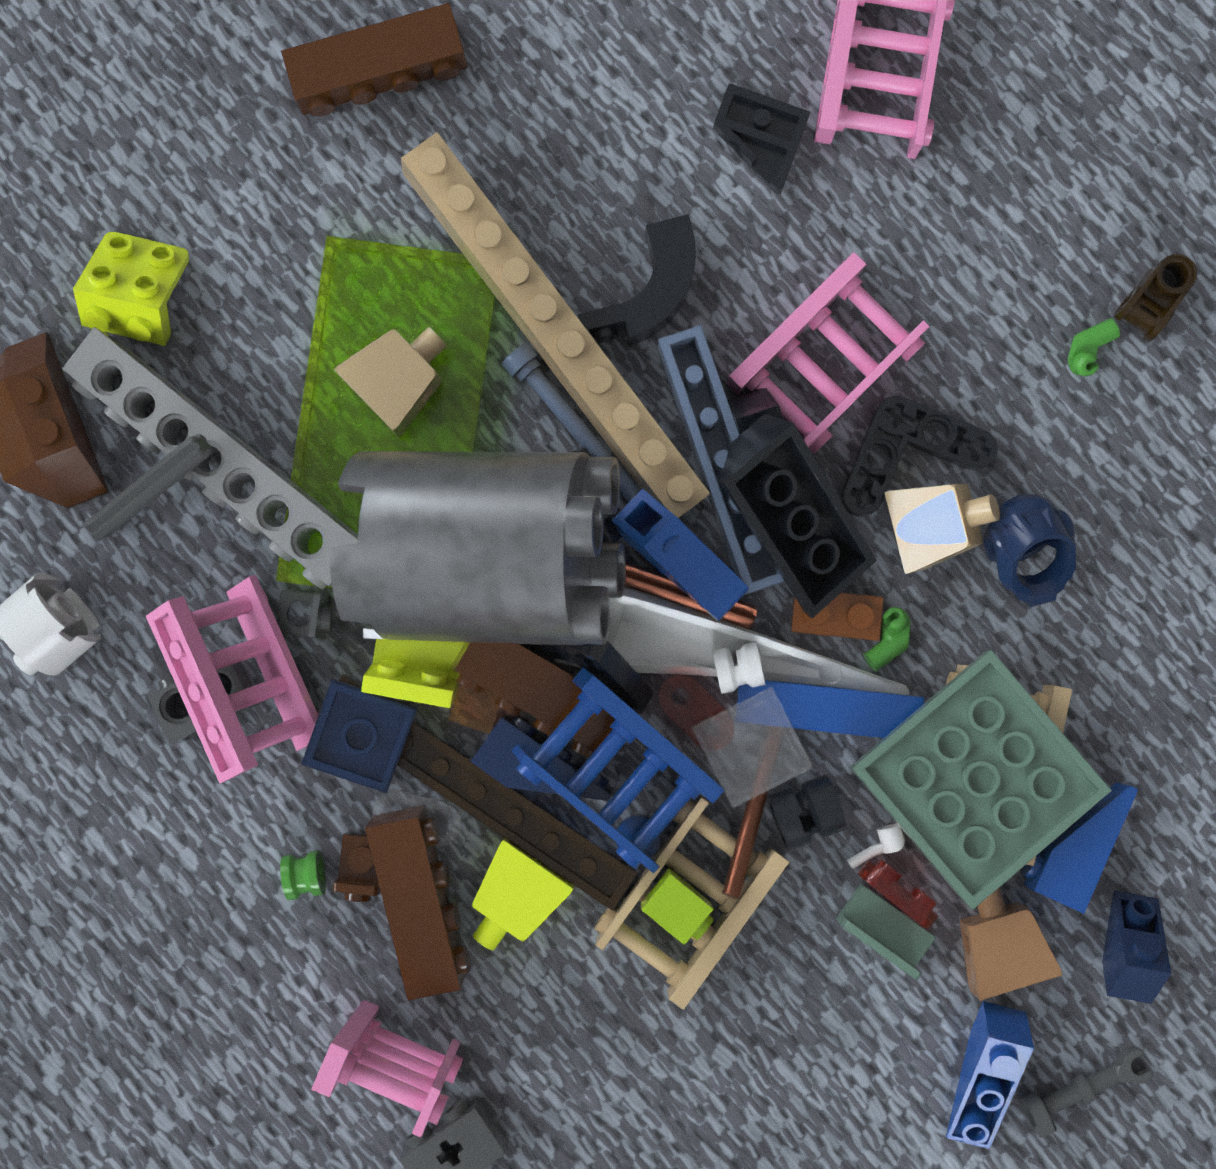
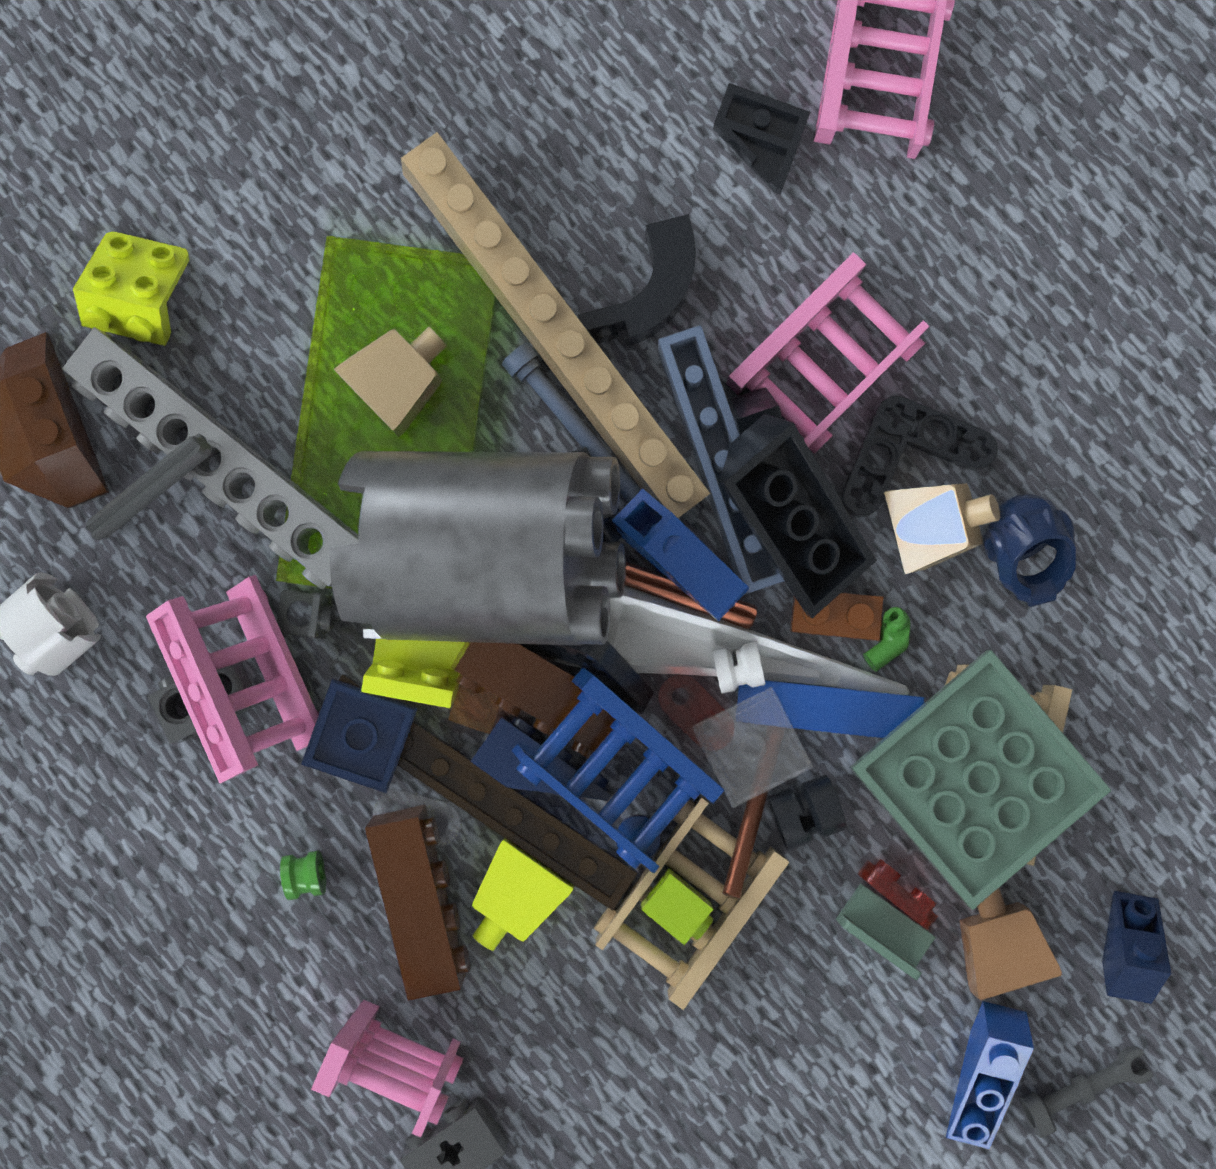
reddish brown brick [281,3,468,116] -> none
reddish brown bracket [333,833,381,902] -> none
white hand [847,823,905,869] -> none
blue slope [1022,783,1138,914] -> none
bright green arm [1067,318,1120,377] -> none
dark brown piece [1113,254,1197,342] -> none

